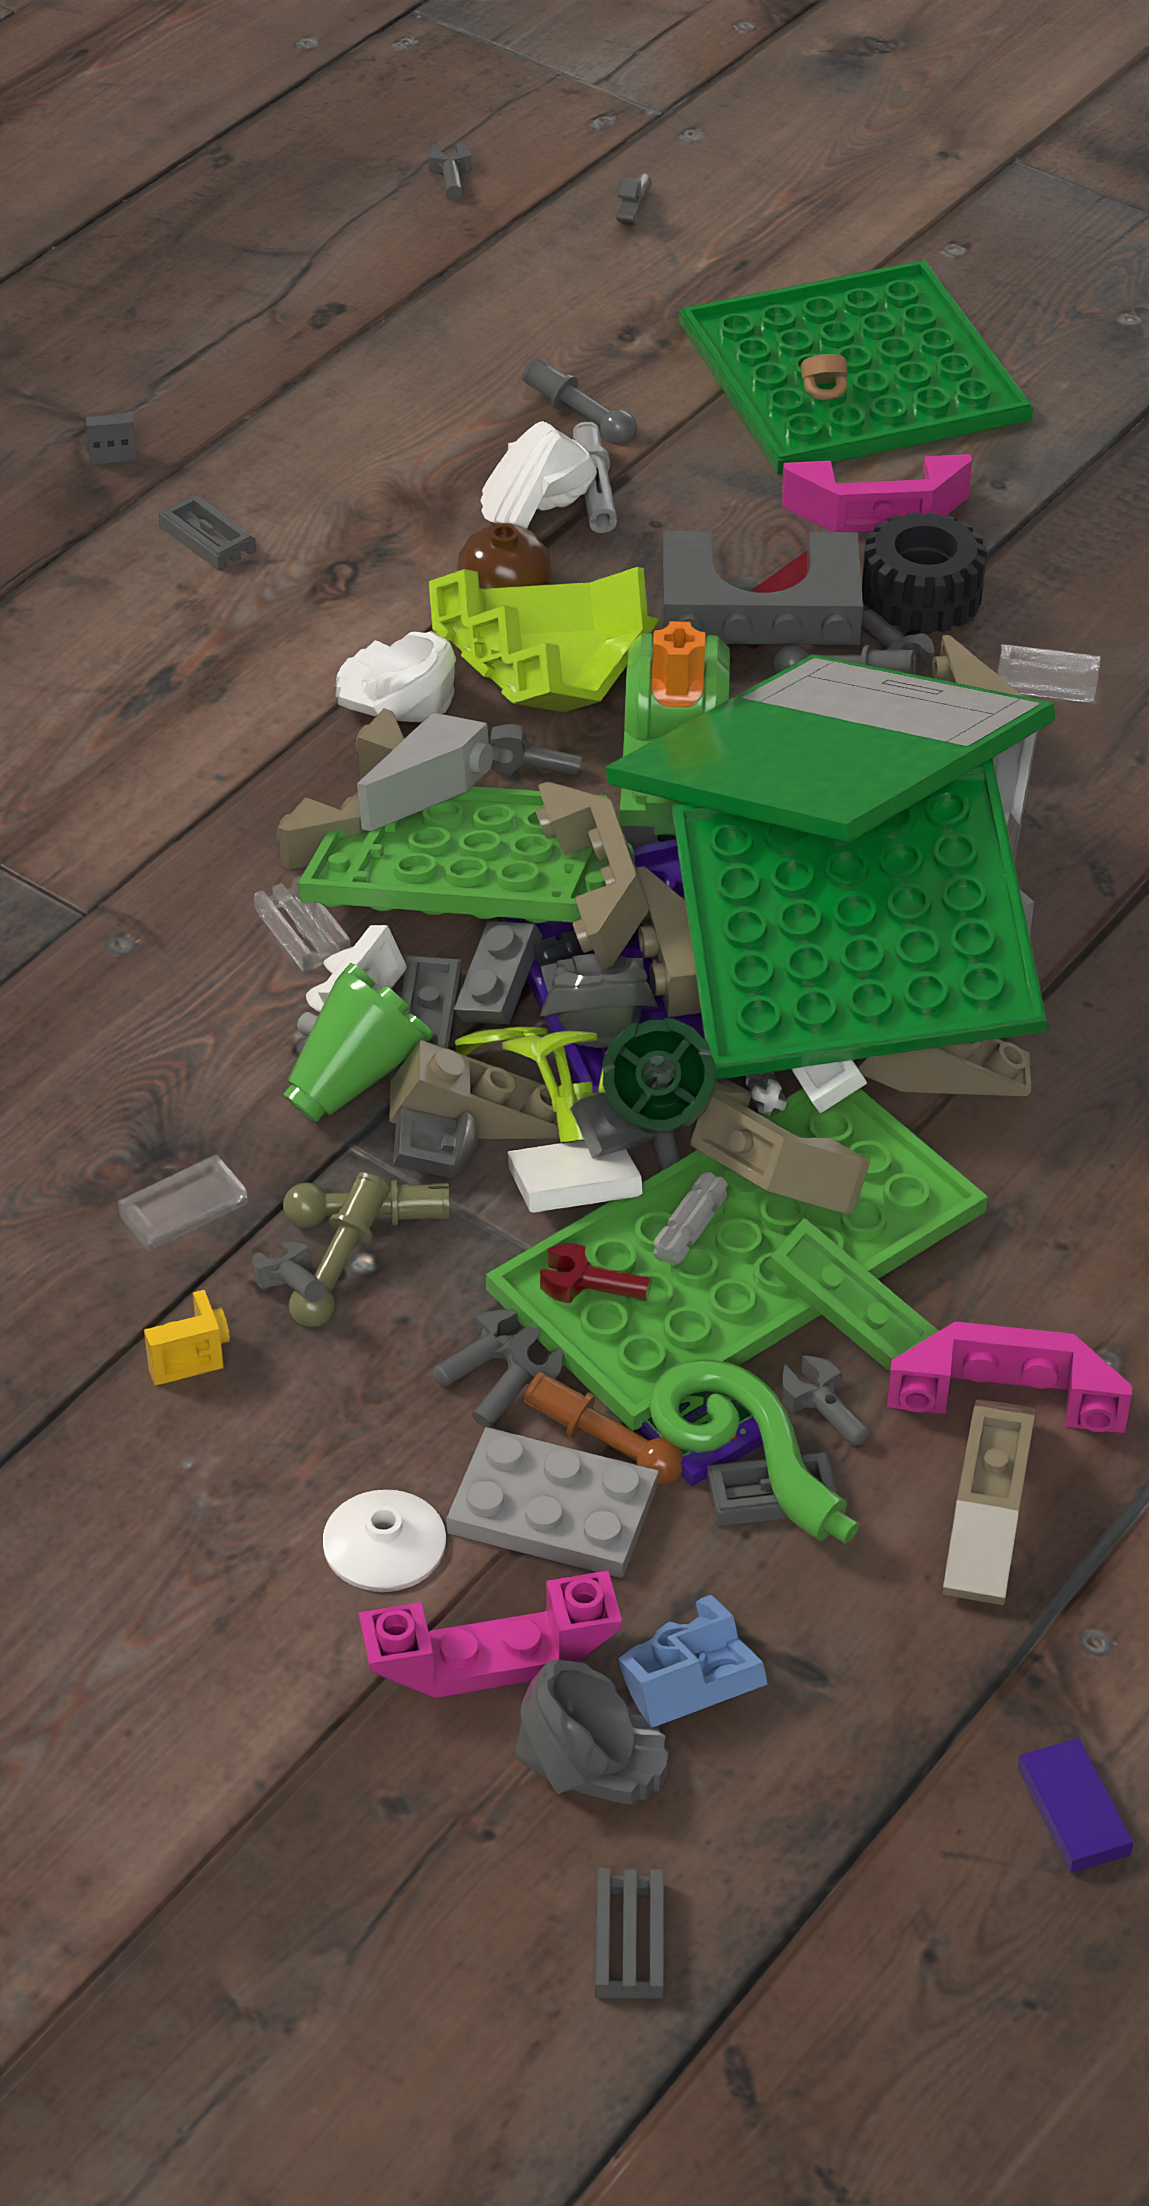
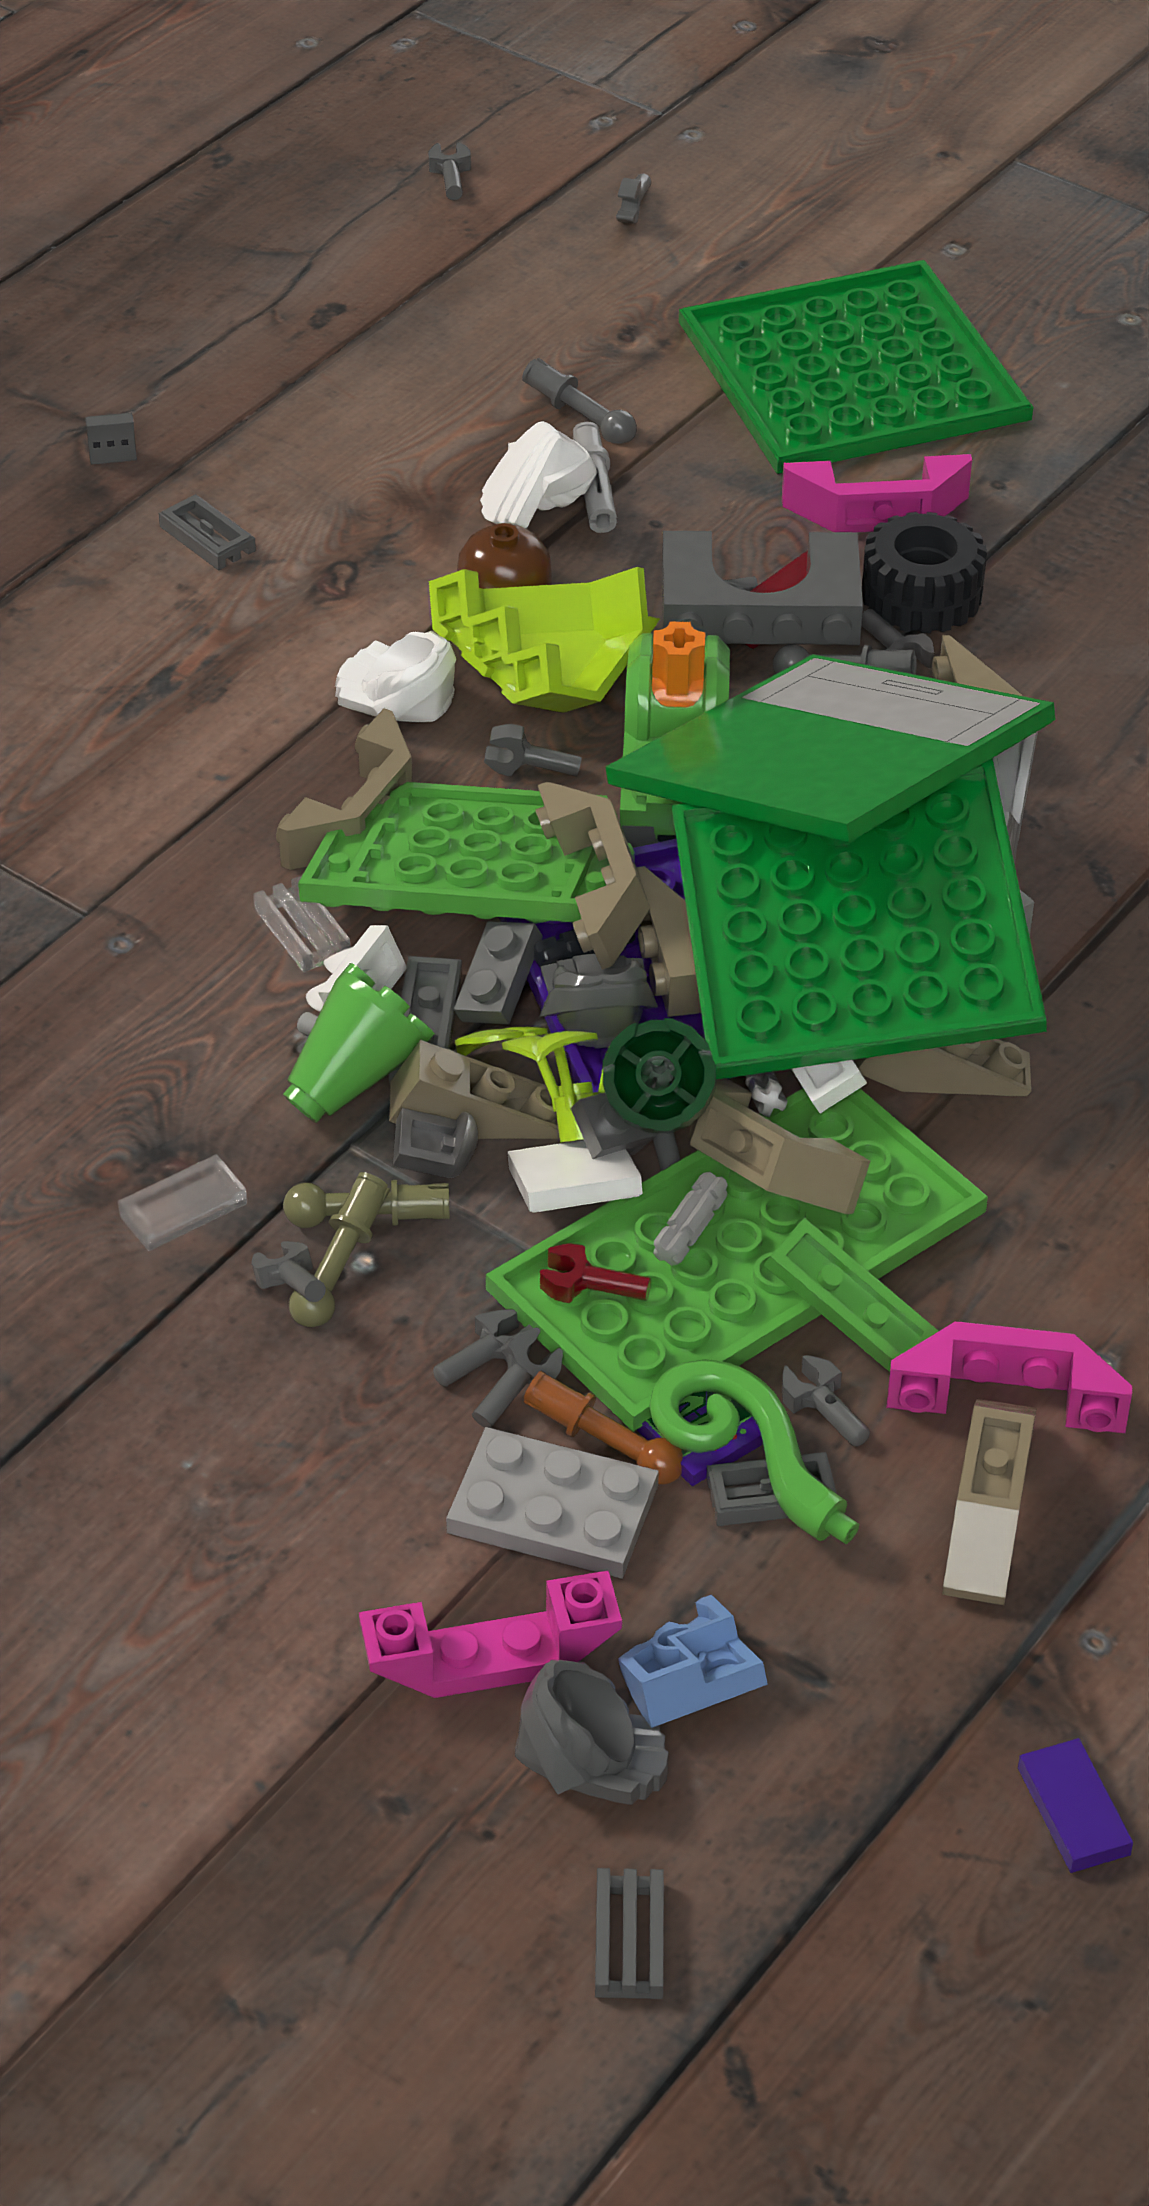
yellow bracket [144,1290,230,1386] -> none
white dish [323,1490,446,1592] -> none
light grey slope [357,713,493,831] -> none
medium nougat tile [801,354,848,401] -> none
clear tile [997,644,1101,703] -> none

